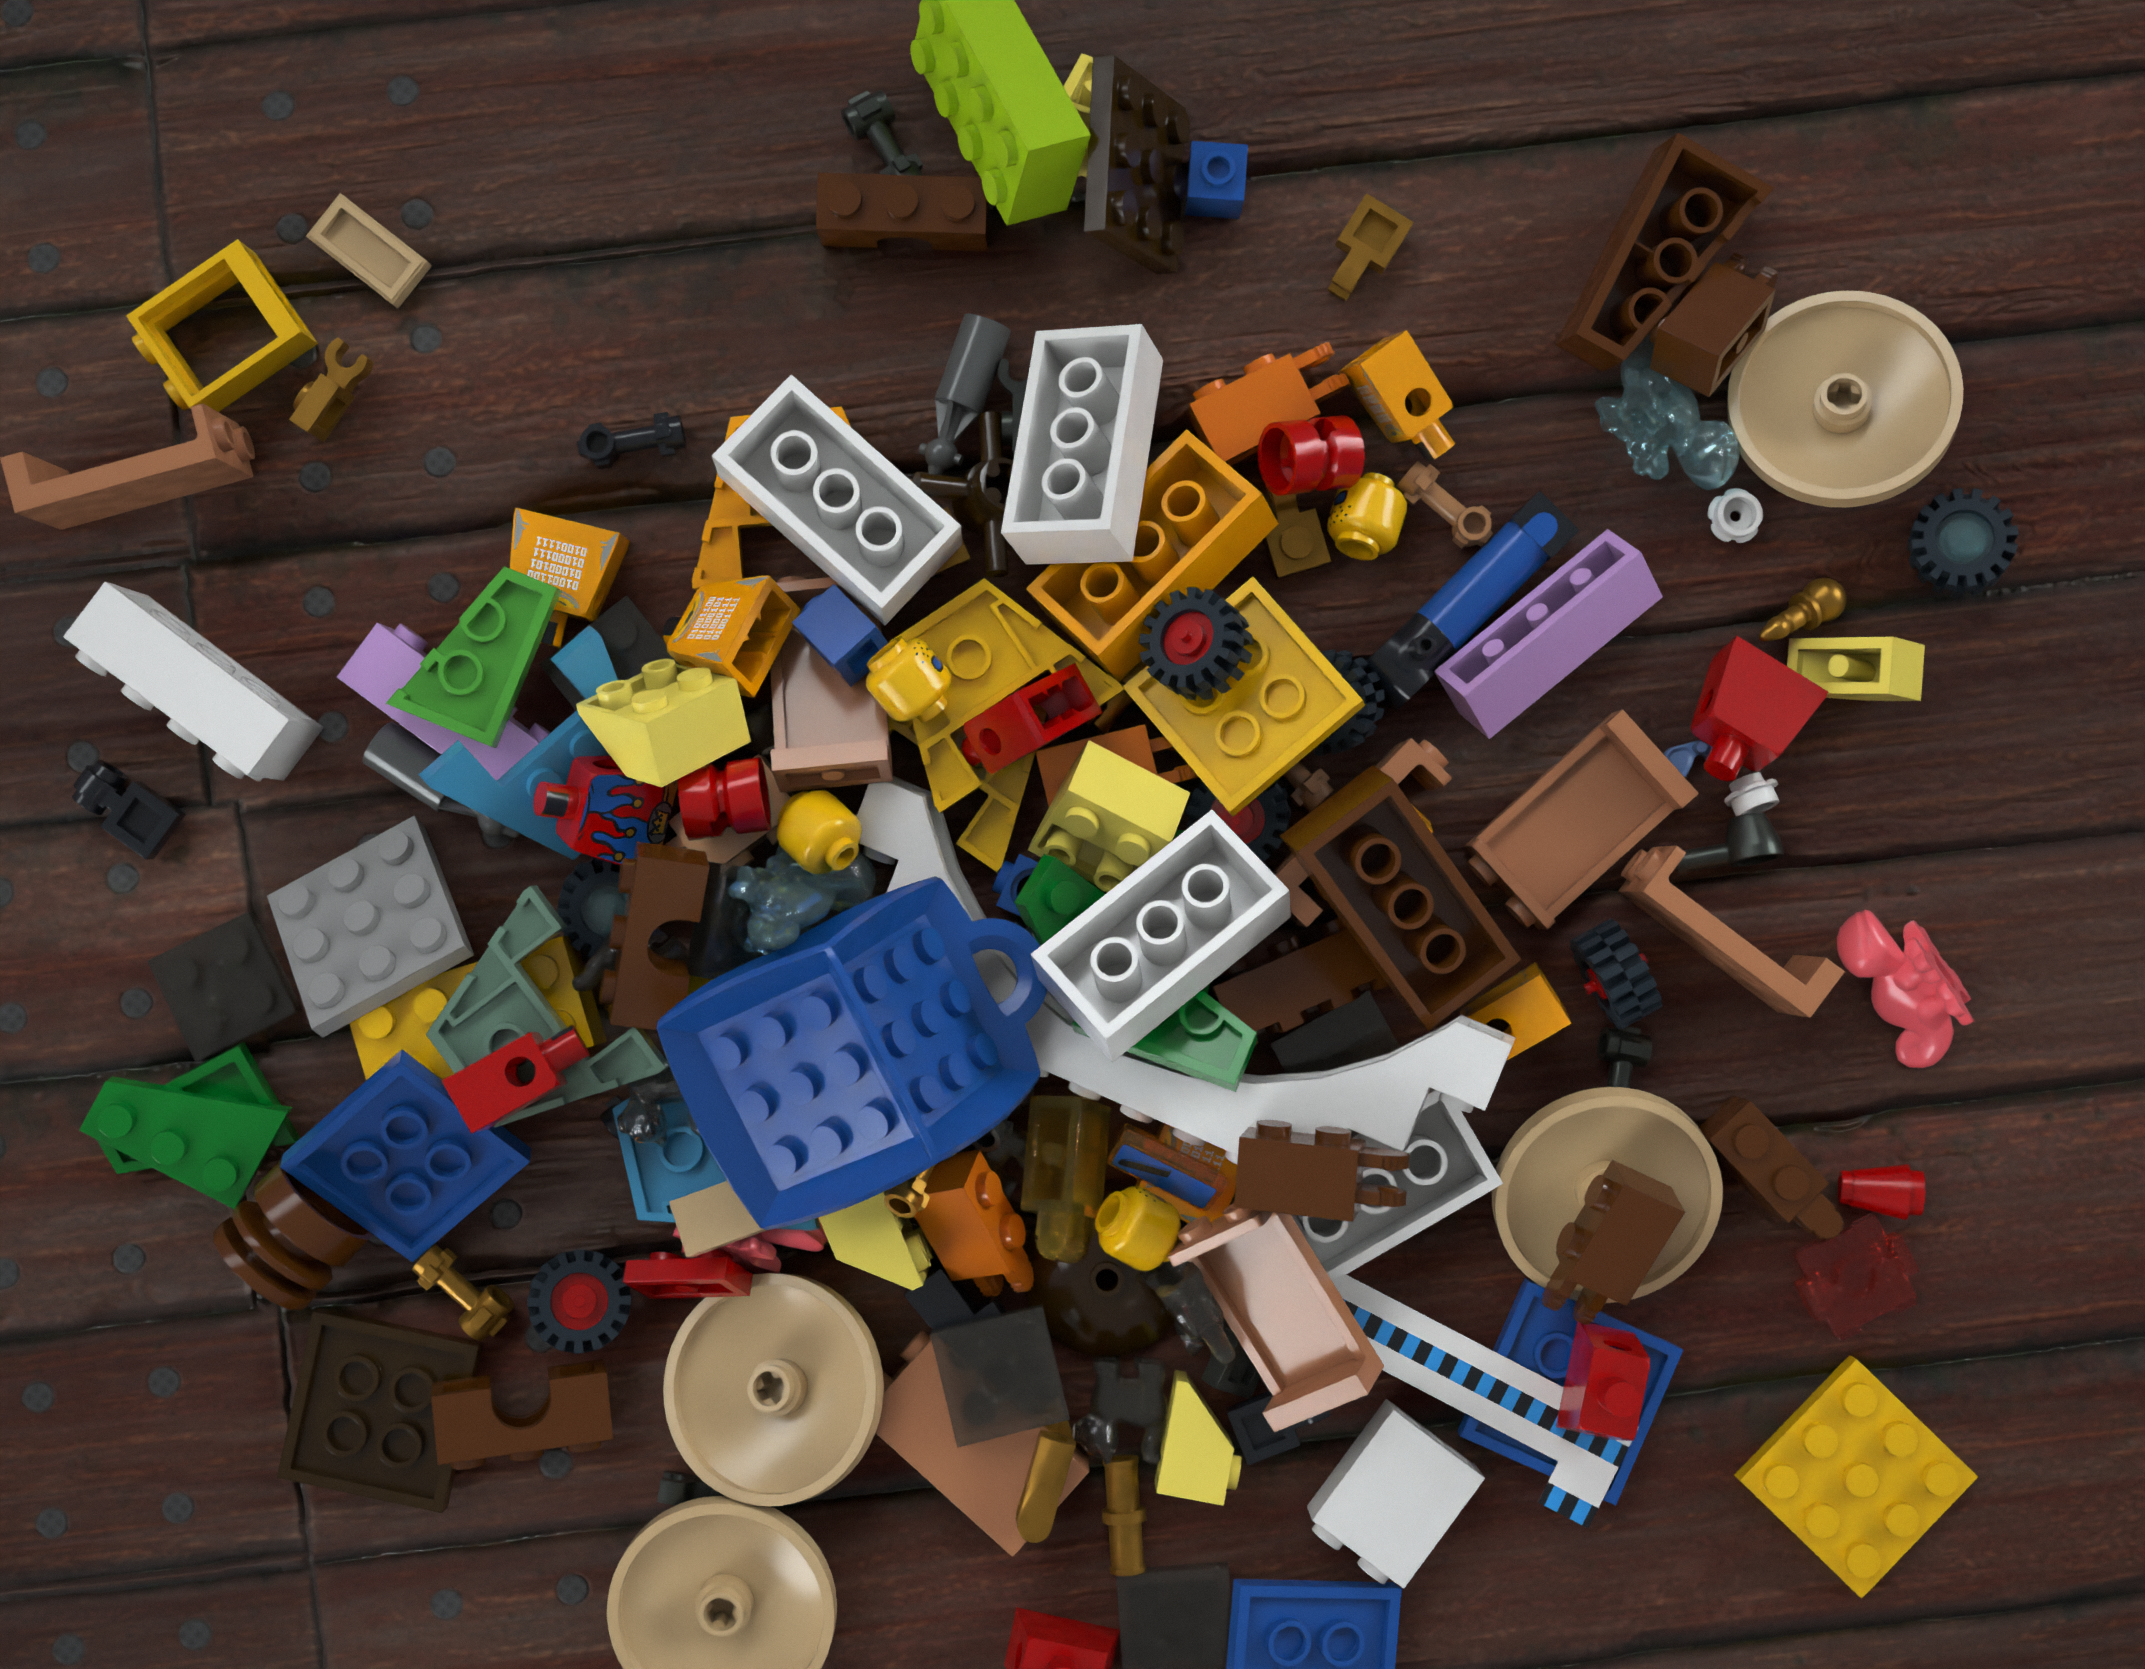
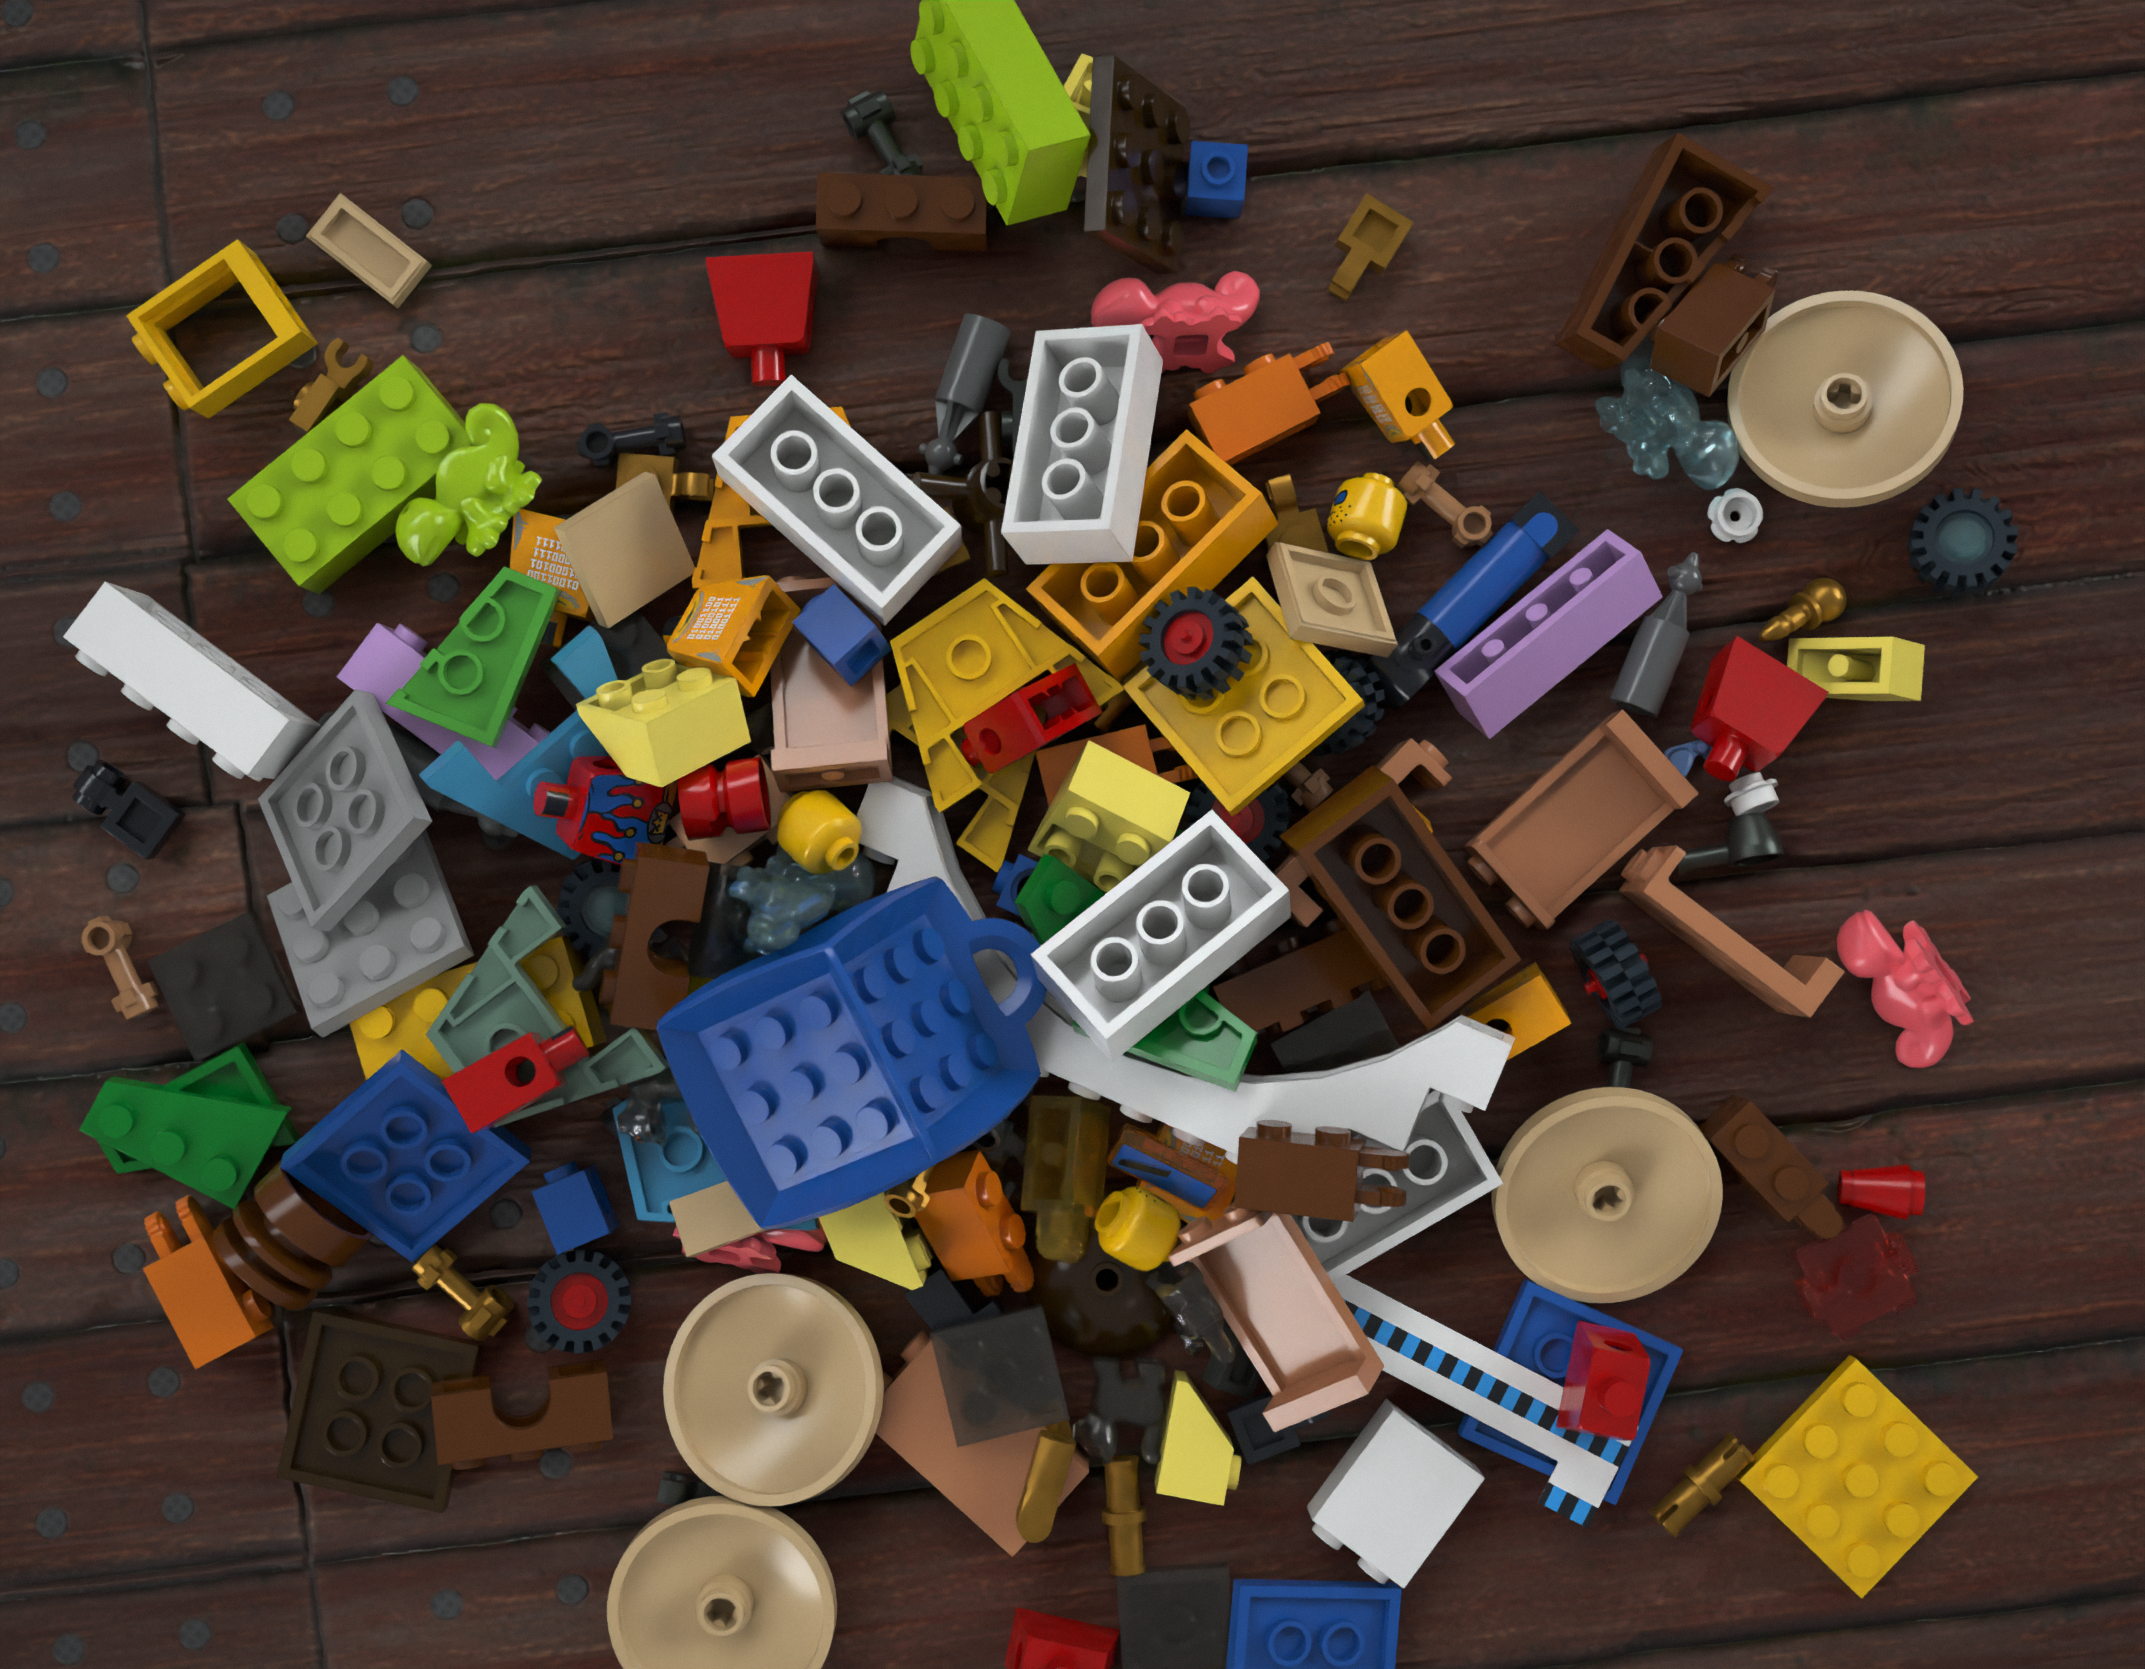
nougat panel [0,403,255,530] -> none
red plate [623,1250,753,1299] -> none
yellow head [866,636,951,723] -> none
red wheel [1258,415,1365,496] -> none
reddish brown hinge [1542,1160,1685,1325] -> none
none -> medium nougat bar [81,916,159,1021]
none -> orange hinge [143,1195,274,1369]
none -> lime brick [227,355,473,594]
none -> light grey plate [258,689,432,931]
none -> lime animal [395,403,542,567]
none -> blue brick [532,1161,620,1255]
none -> tan tile [554,472,695,628]
none -> pearl gold plate [616,453,715,516]
none -> red torso [706,251,819,387]
none -> coral animal [1091,270,1260,374]
none -> tan tile [1266,542,1398,658]
none -> dark grey wheel [1609,552,1703,718]
none -> pearl gold pin [1649,1432,1755,1538]

